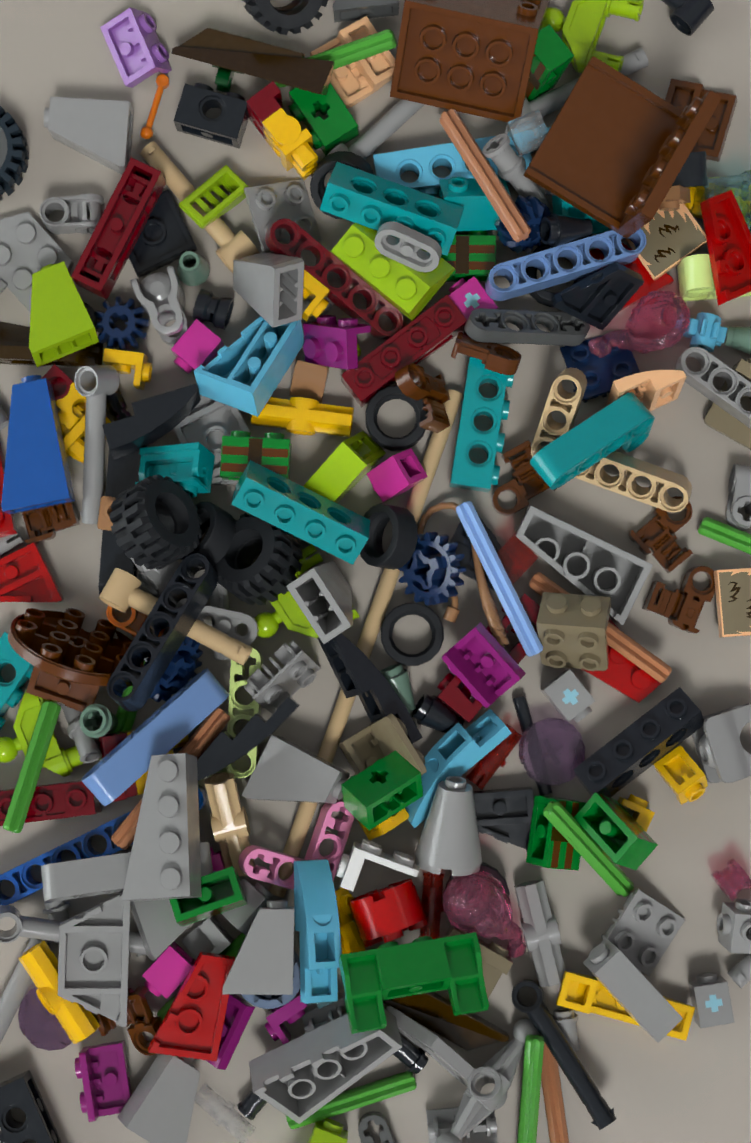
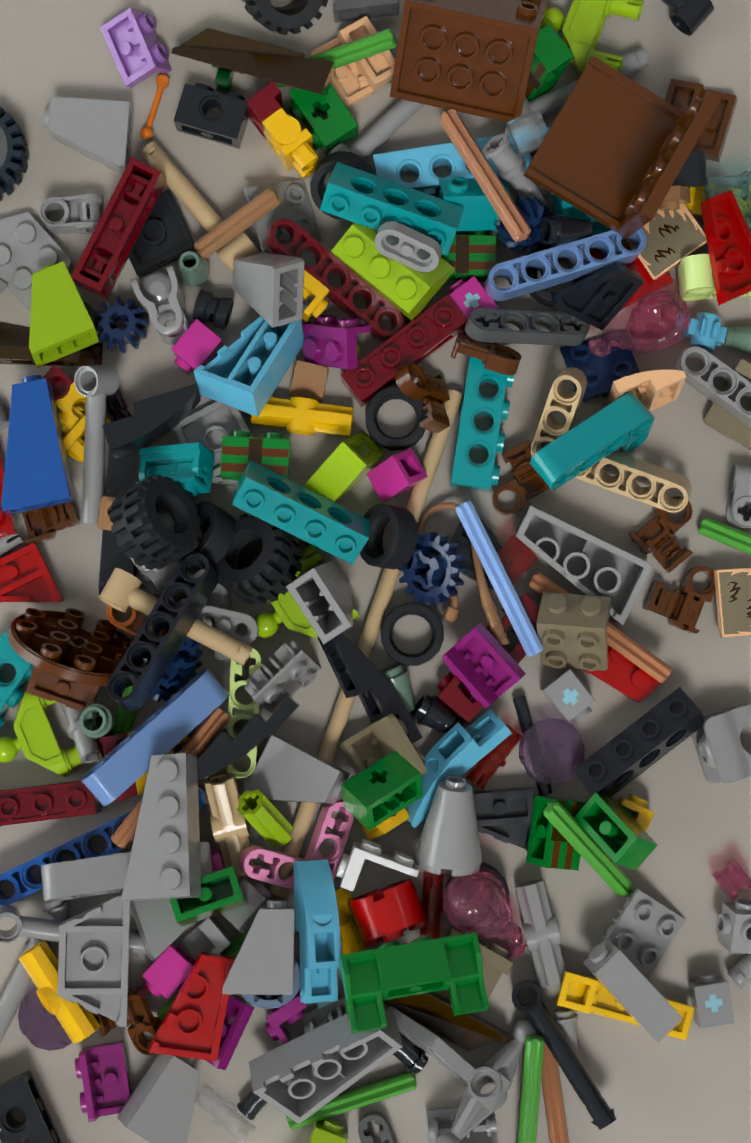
bright green axle [3,701,61,833] -> none
yellow bracket [103,348,152,390] -> none
lime slope [179,165,249,229] -> none
yellow bracket [653,745,708,805] -> none
none -> medium nougat axle [193,188,281,259]
none -> lime axle [237,789,293,848]

